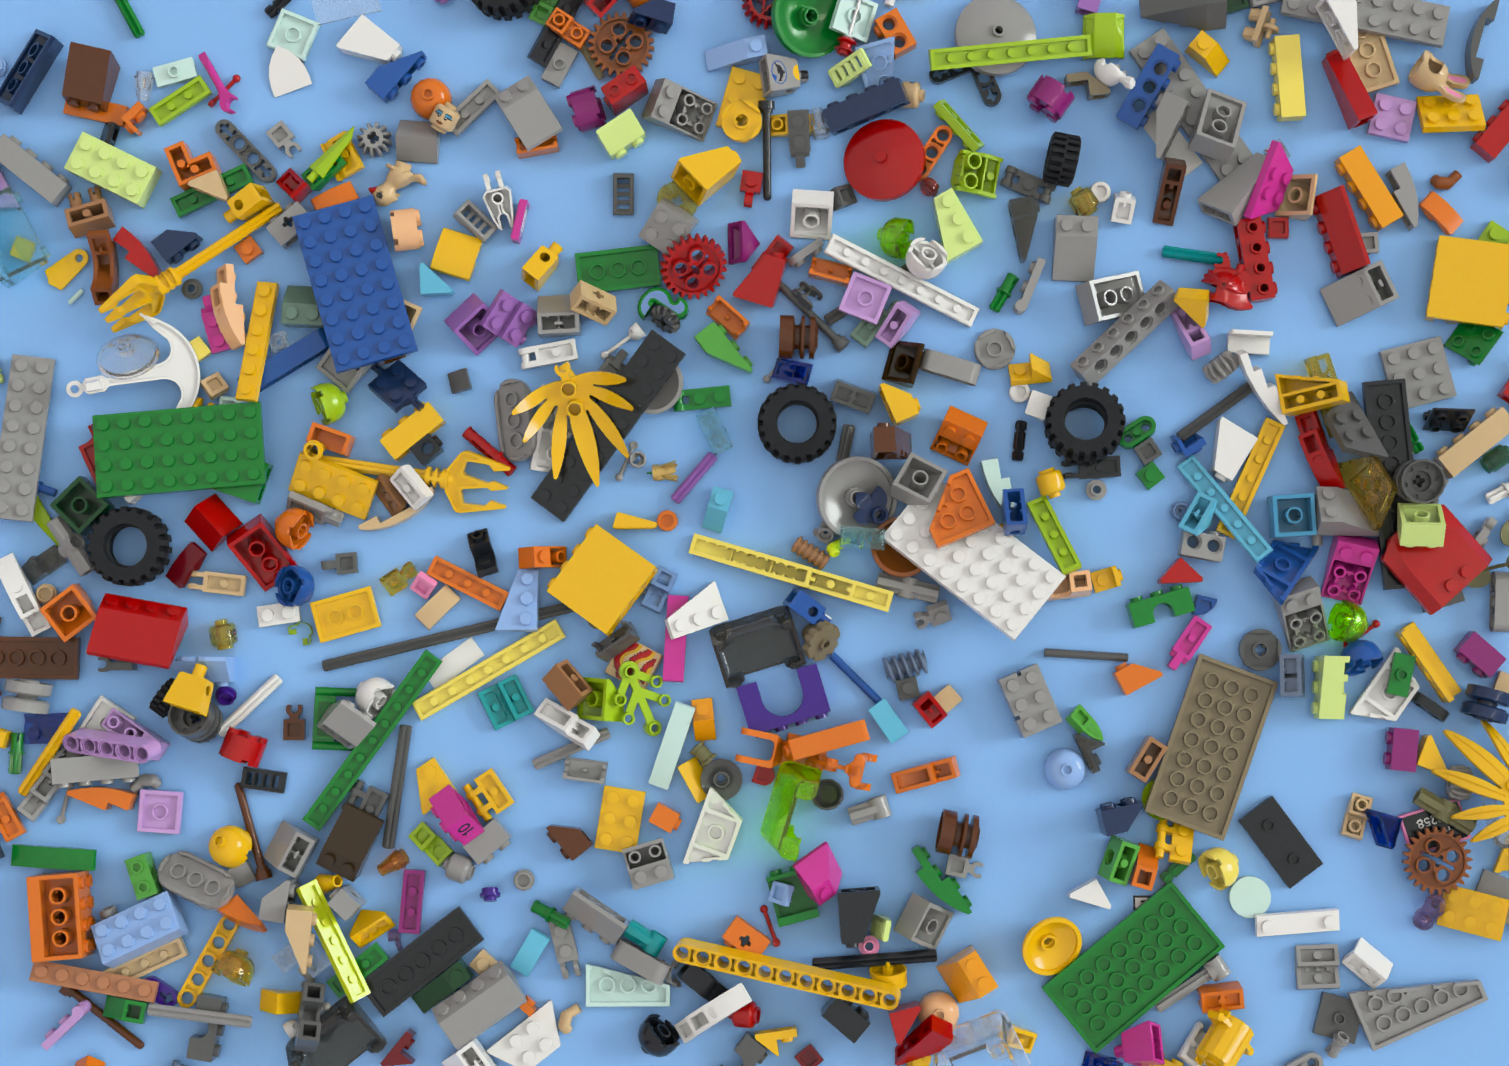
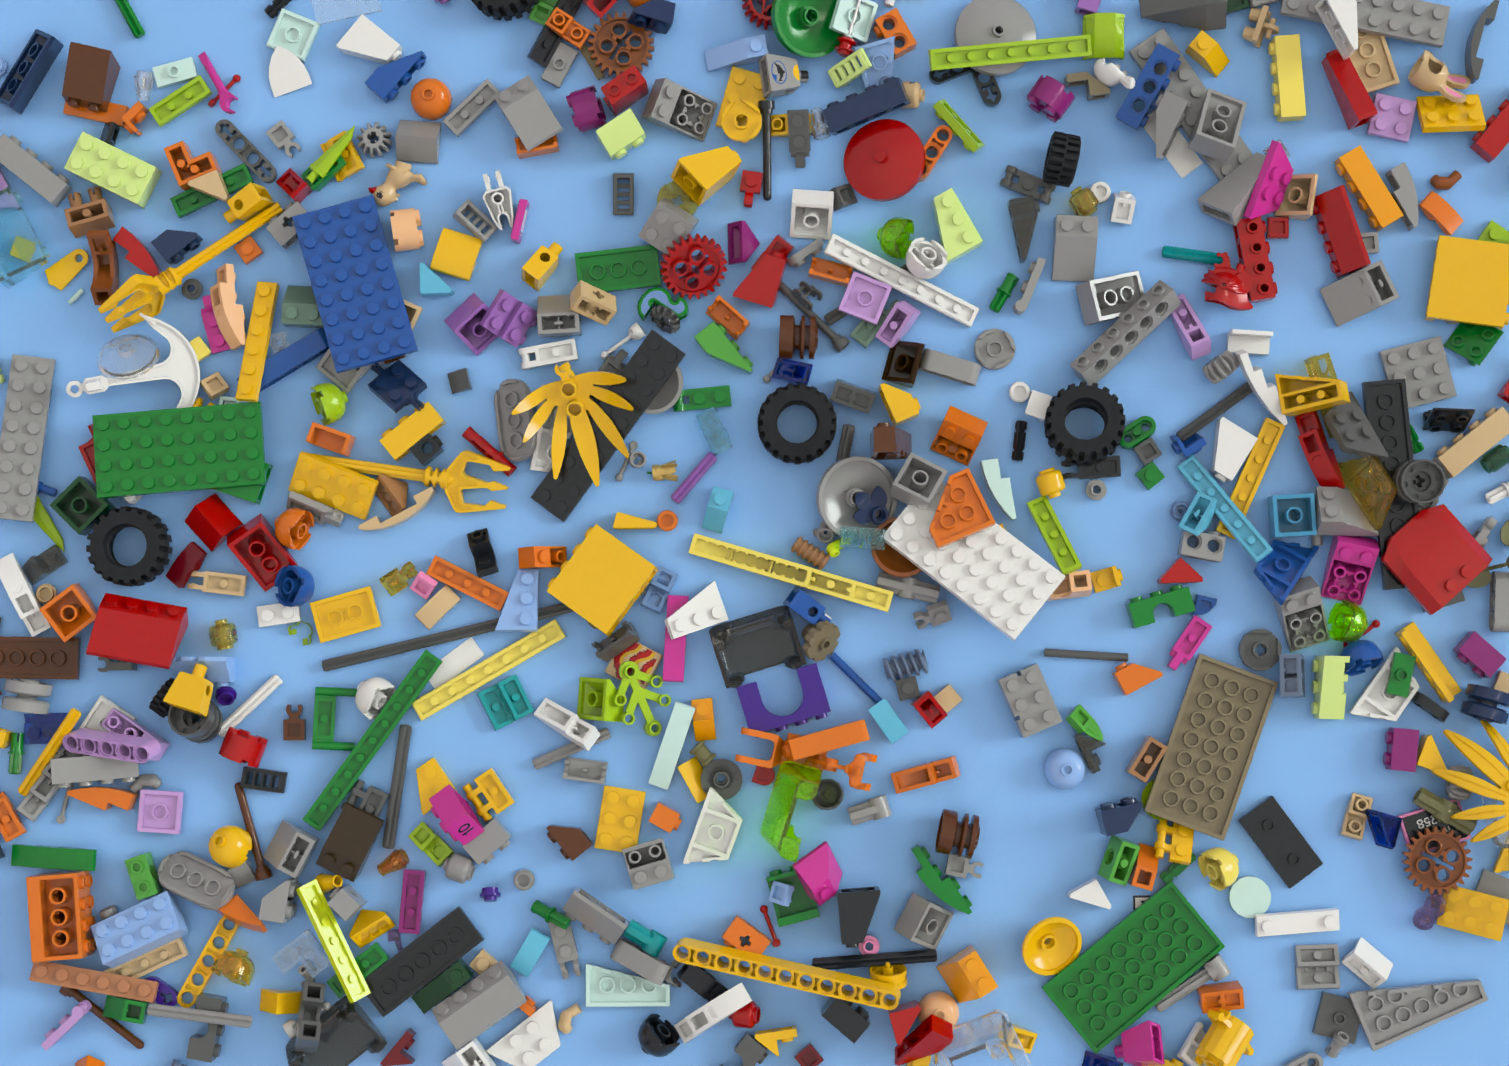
light grey piece [47,516,95,577] -> none
tan slope [285,904,317,974] -> none
yellow cone [303,440,326,461] -> none
orange slope [311,181,359,210] -> none
light grey slope [316,699,377,749] -> none
dark grey plate [321,552,359,575] -> none
white slope [389,464,434,511] -> none
tan head [429,101,460,134] -> none
medium nougat brick [542,659,593,711] -> none
yellowish green slope [870,914,891,942] -> none
clear red plate [919,177,939,196] -> none
lime slope [950,149,1003,199] -> none
blue torso [1001,488,1028,536] -> none
yellow slope [1008,353,1052,386] -> none
reddish brown slope [1152,157,1187,226] -> none
yellow slope [1173,287,1209,328] -> none
yellowish green slope [1397,503,1446,548] -> none

